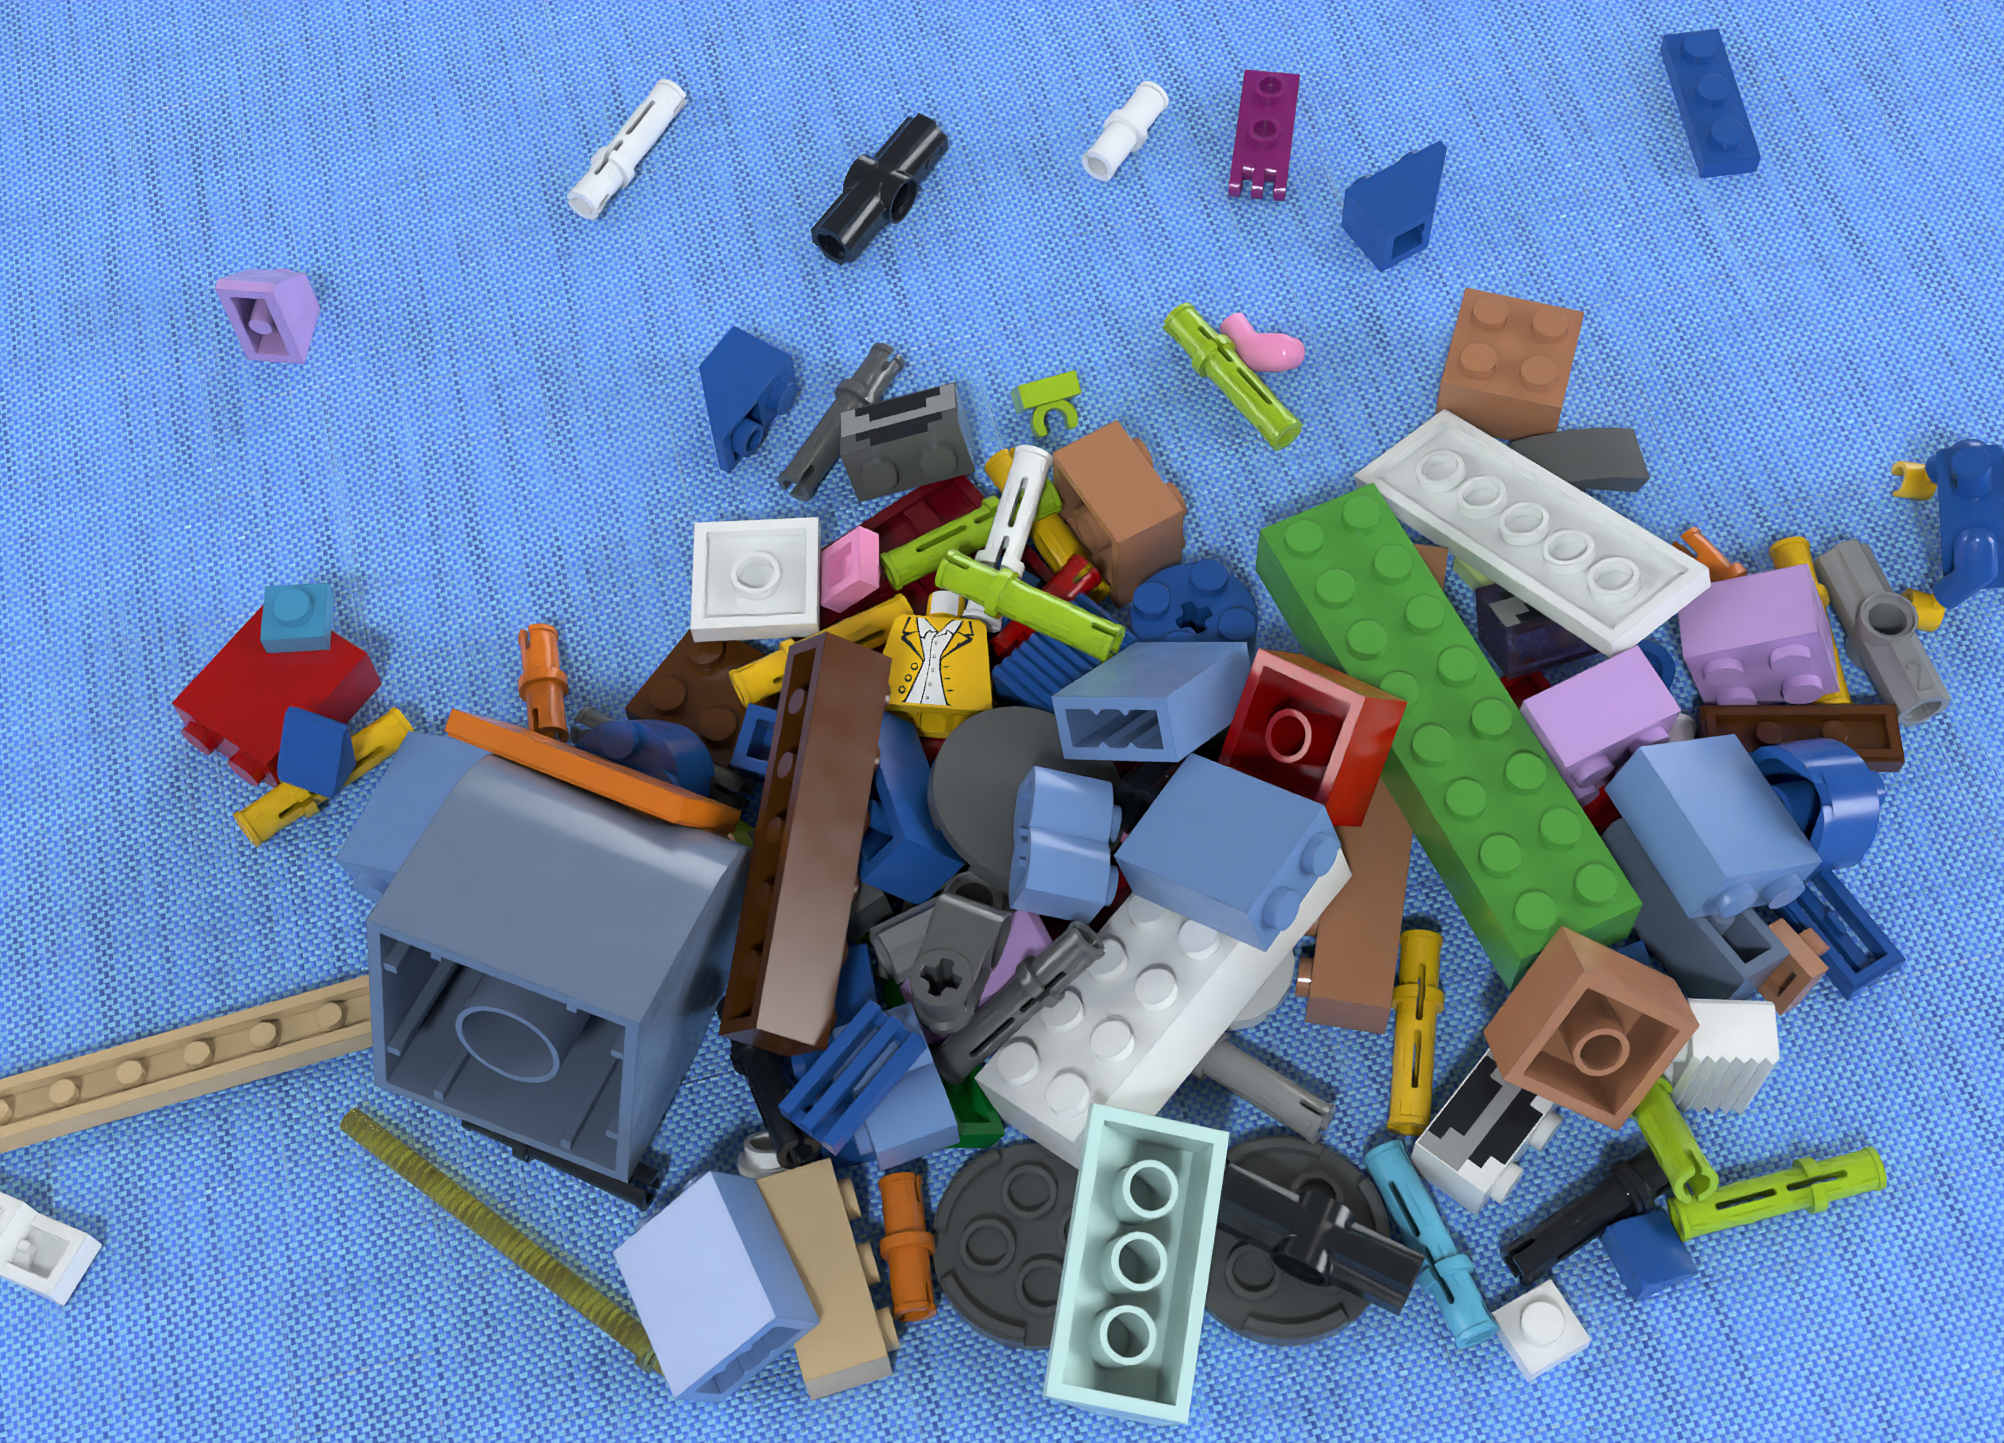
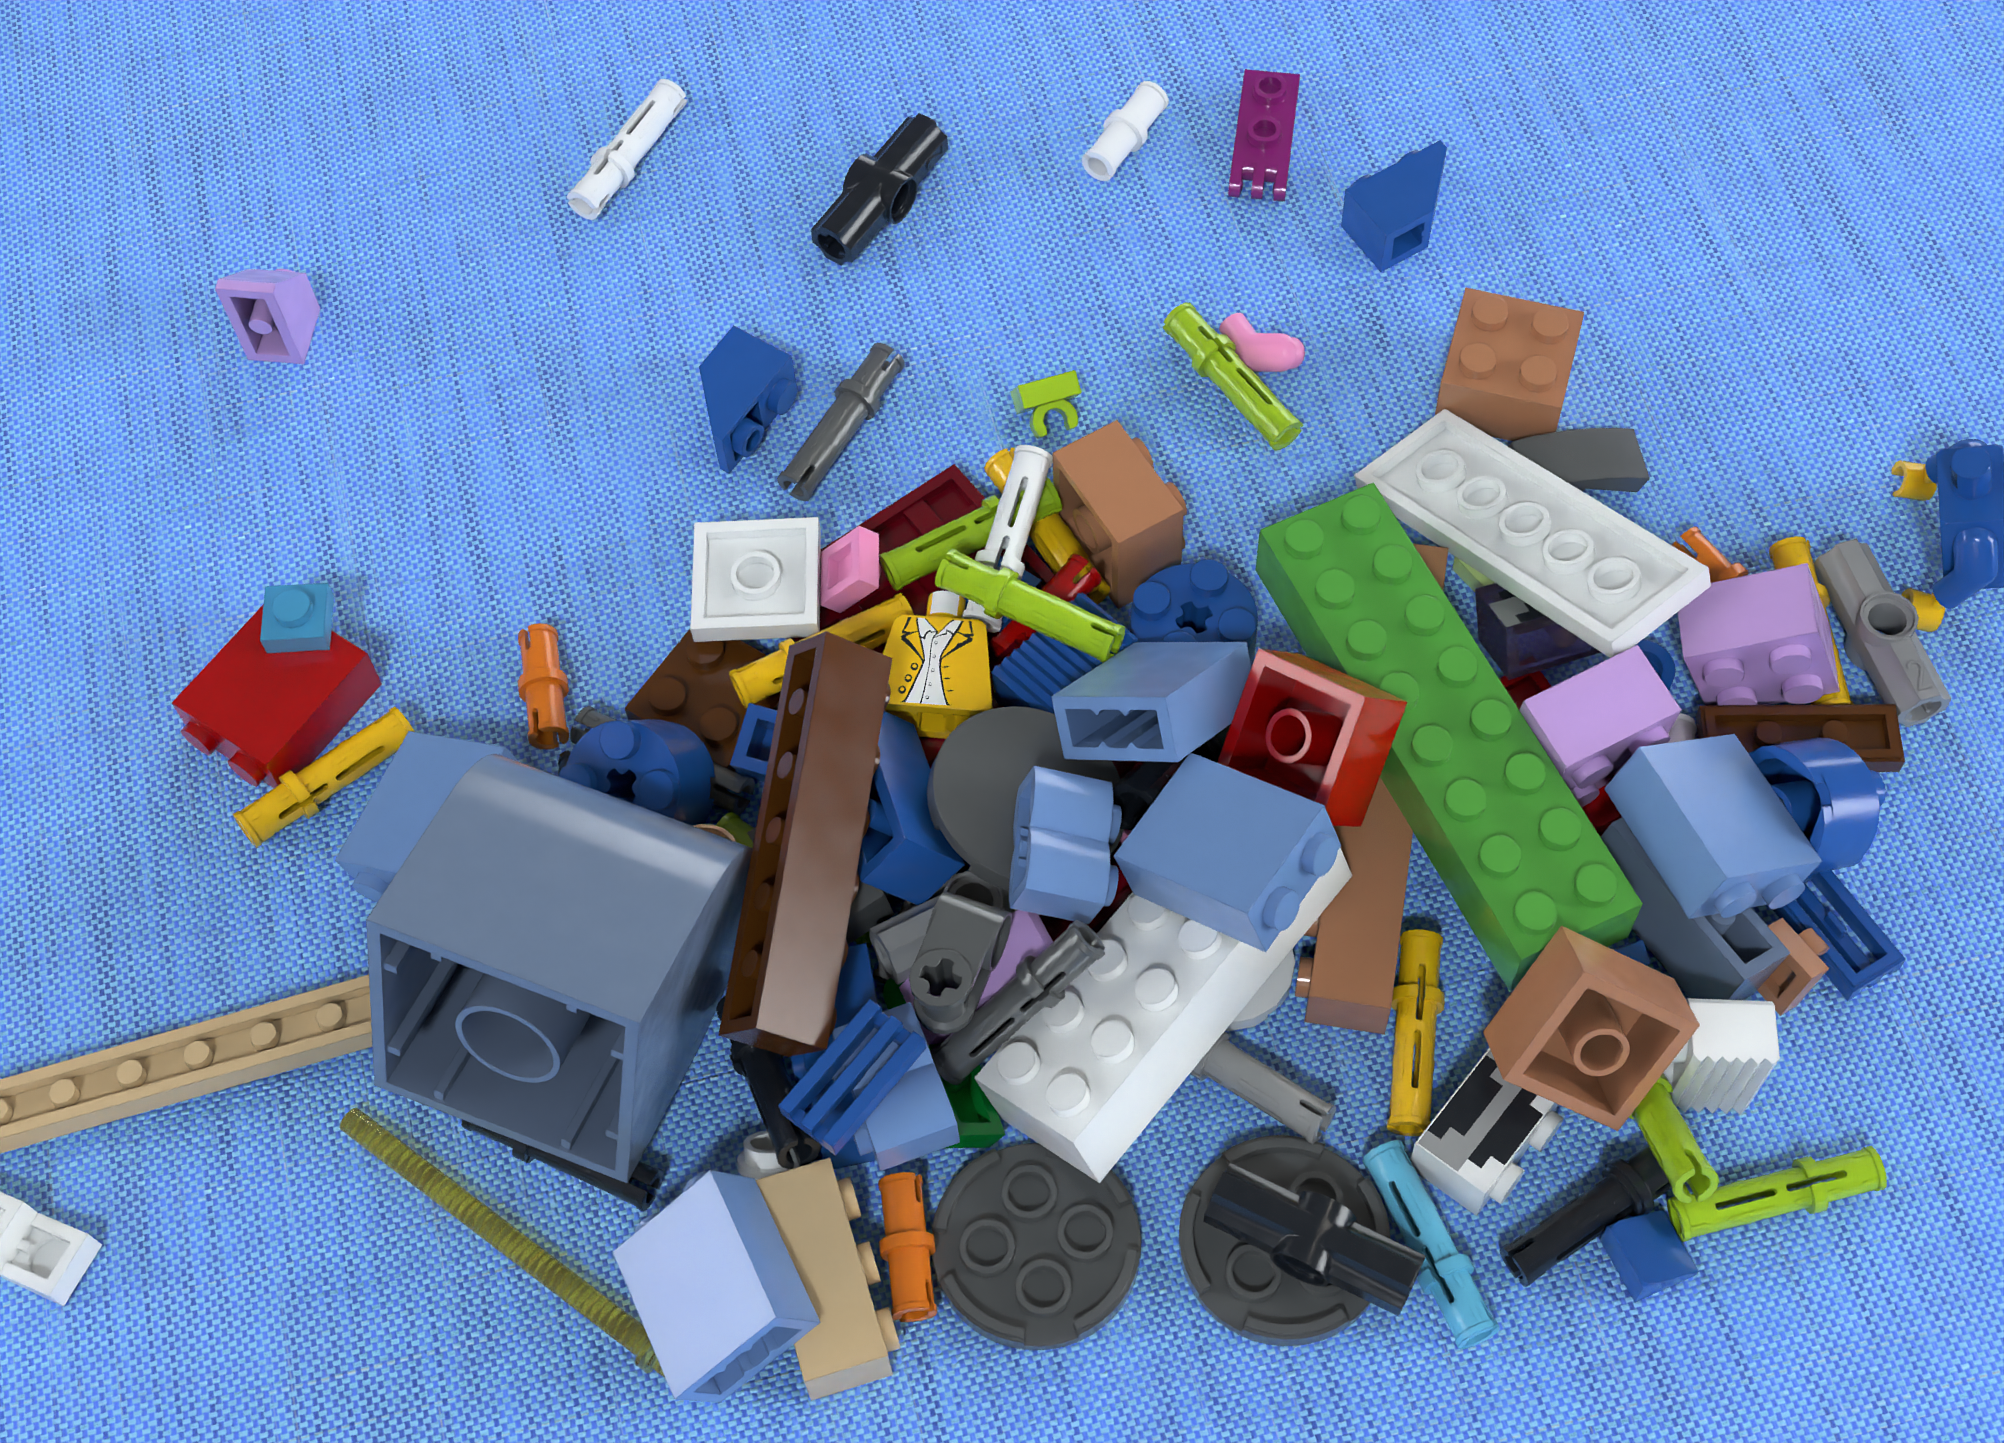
blue slope [277,706,356,798] -> none
orange tile [444,708,742,835] -> none
dark grey brick [839,382,975,502] -> none
light aqua slope [1042,1103,1230,1426] -> none
white plate [1491,1279,1591,1382] -> none
blue plate [1660,28,1761,178] -> none

